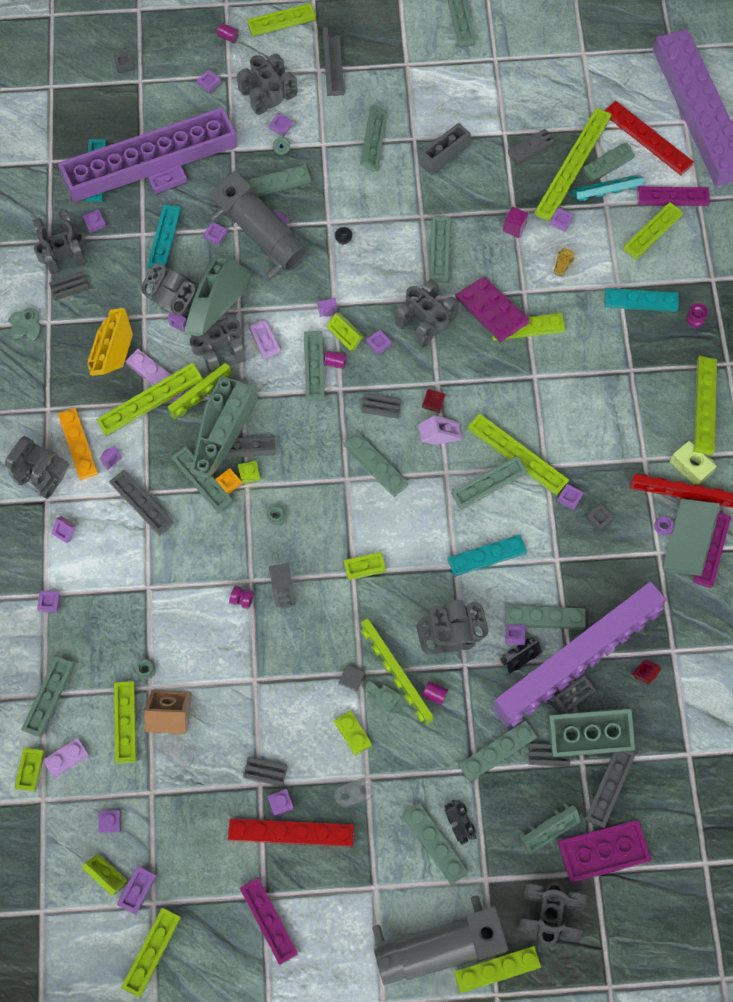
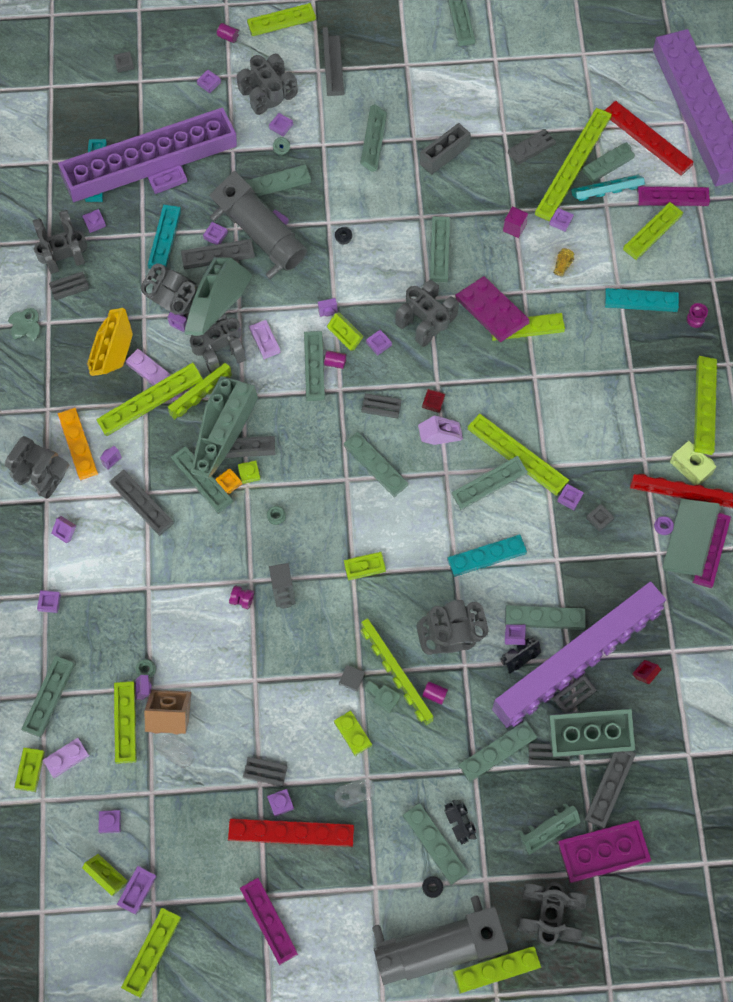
none -> medium lavender plate [135,675,151,700]
none -> dark grey plate [181,239,255,270]
none -> black plate [422,876,443,898]

